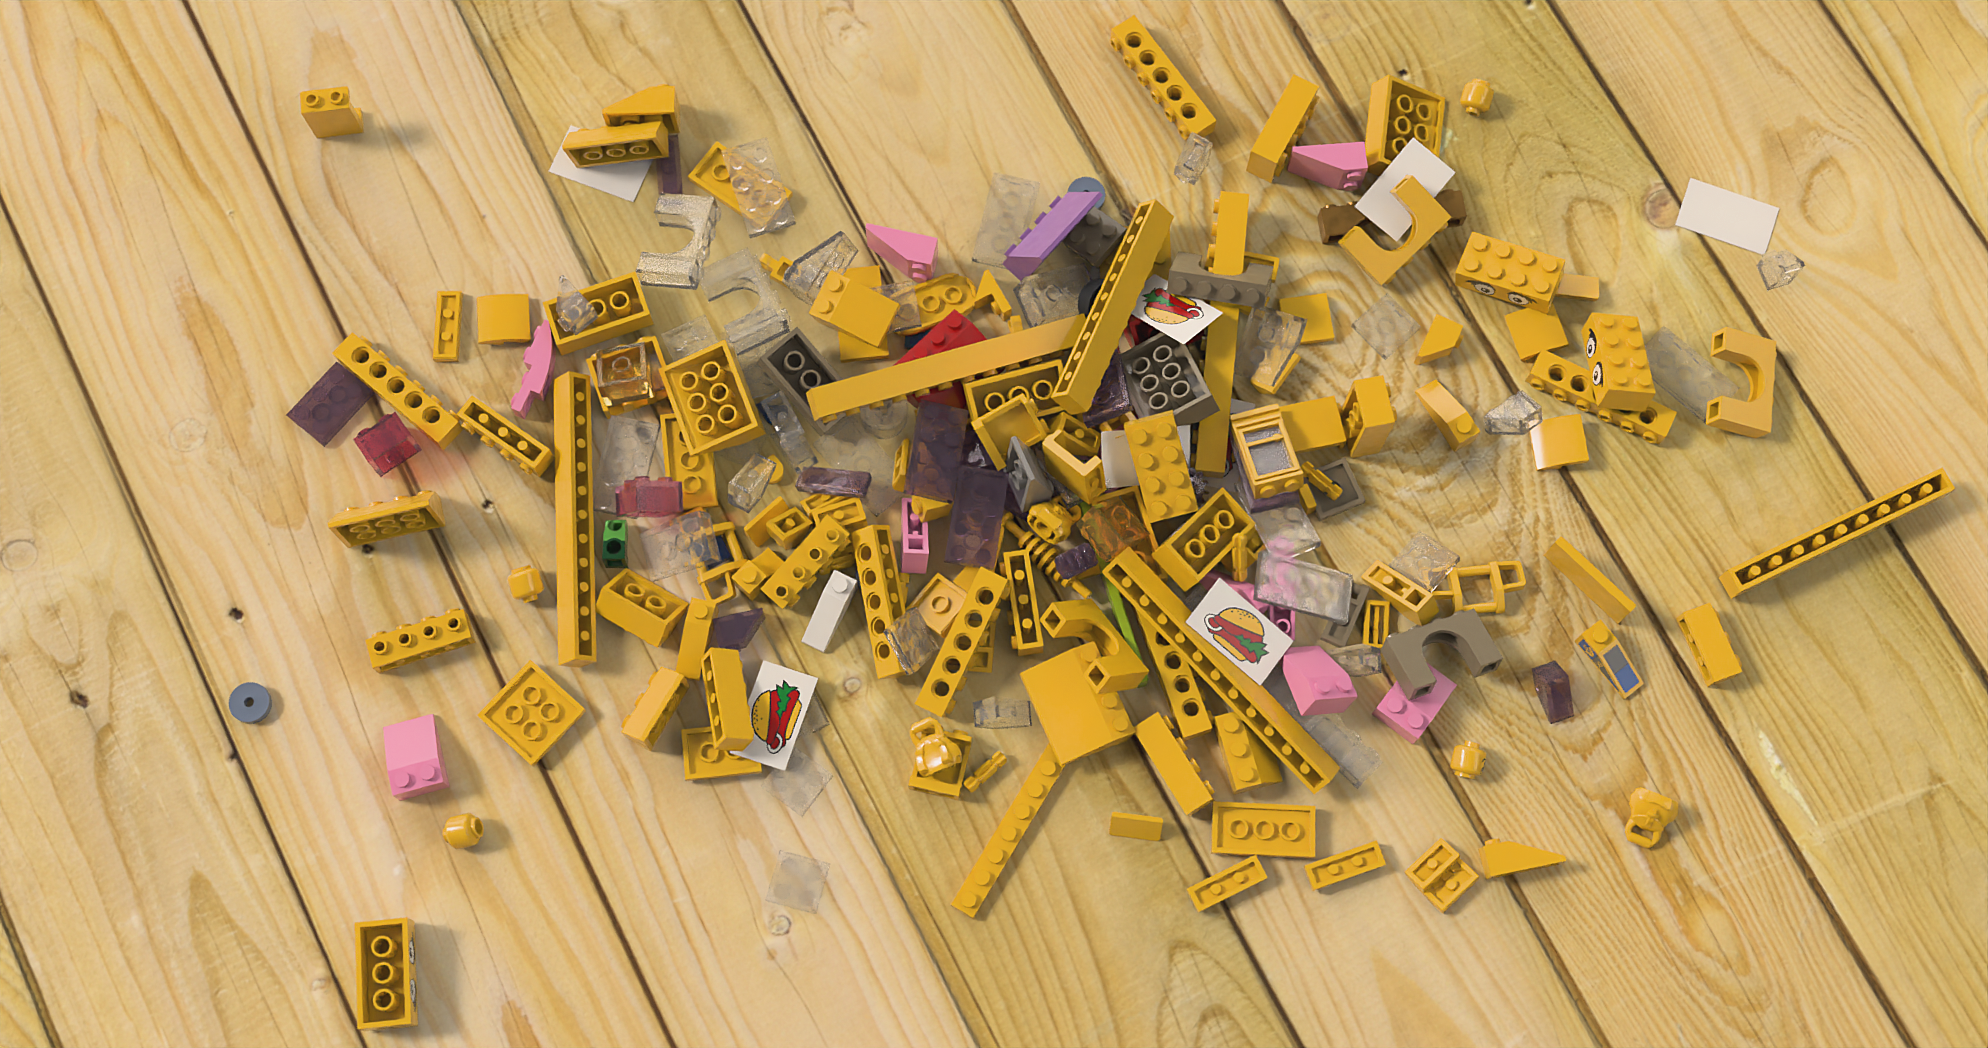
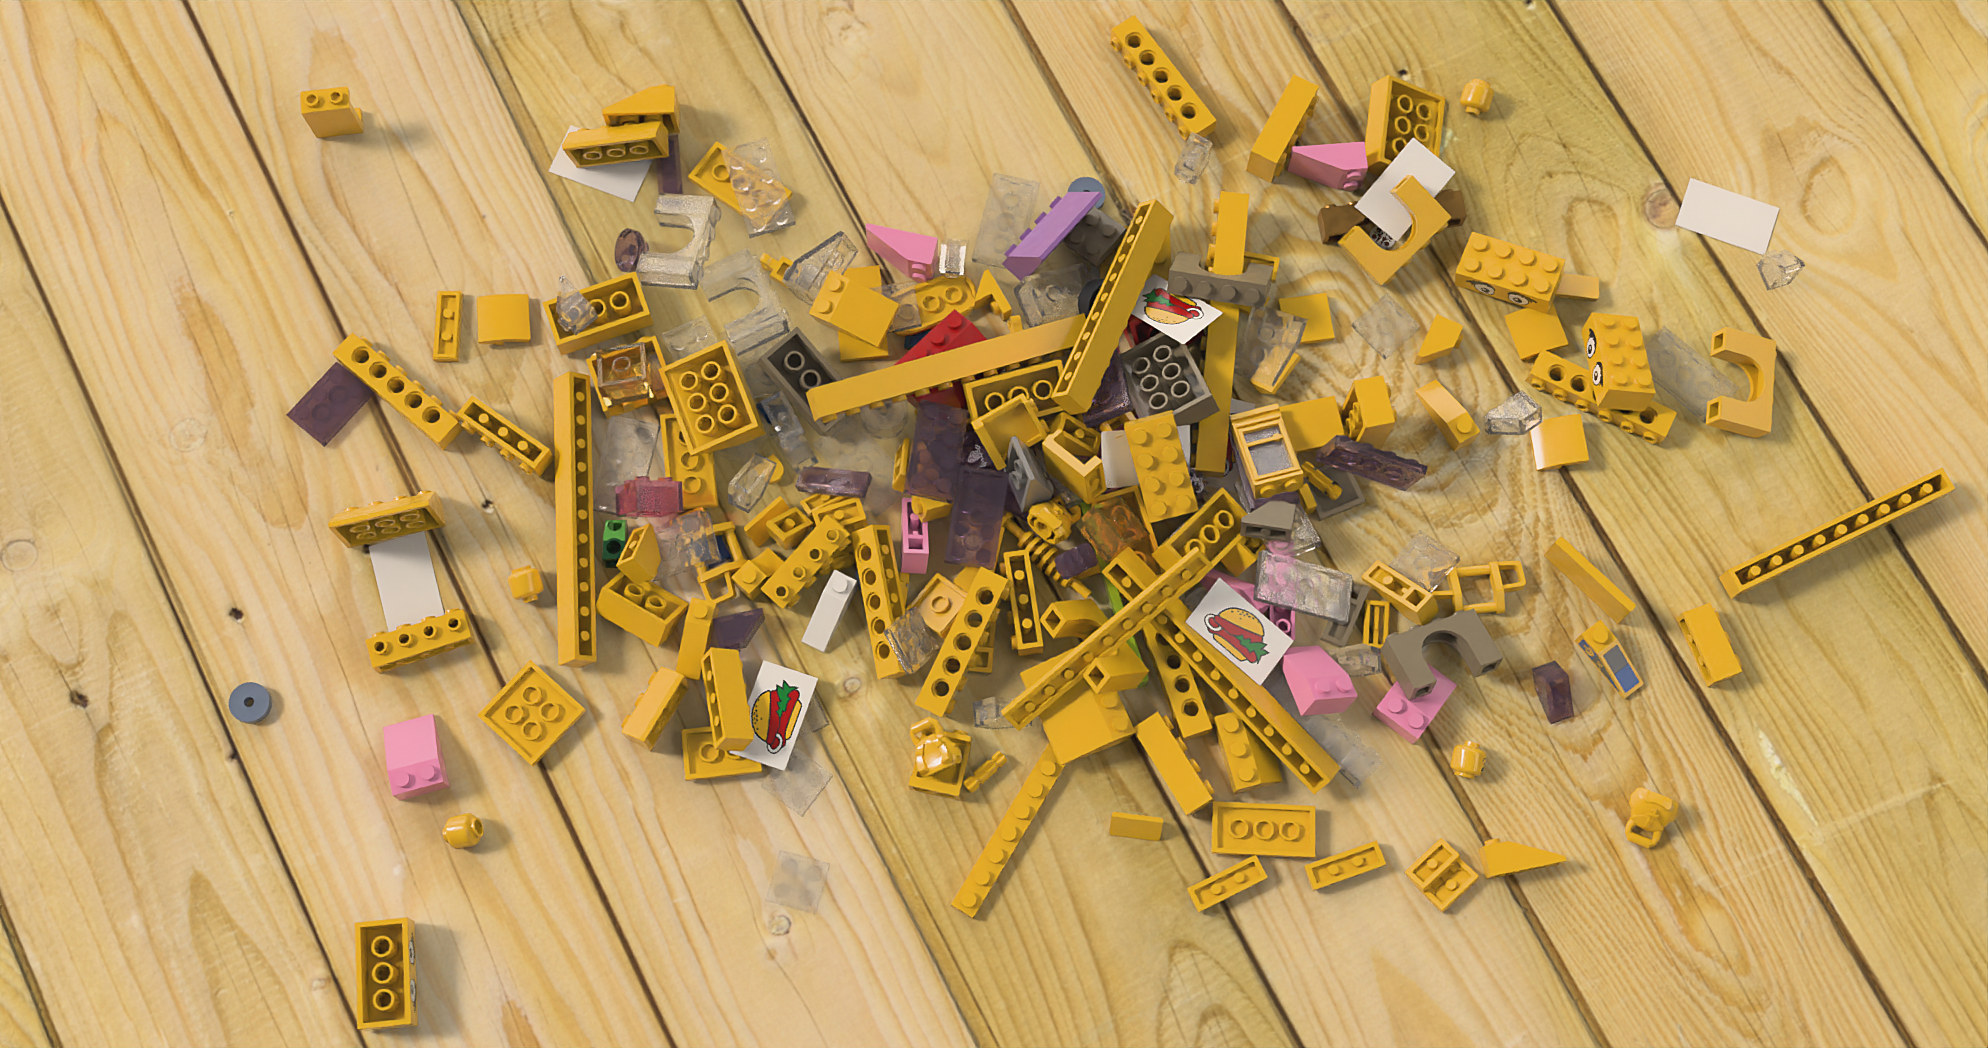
clear pink brick [353,412,422,477] -> none
bright pink slope [511,319,556,419] -> none
yellow axle [1232,533,1247,582] -> none
none -> white sticker [369,531,445,632]
none -> piece [615,228,649,272]
none -> yellow slope [616,523,661,585]
none -> clear slope [939,238,969,278]
none -> yellow plate [1001,546,1214,731]
none -> dark tan slope [1240,501,1296,543]
none -> plate [1315,435,1427,491]
none -> sticker [1370,226,1395,249]

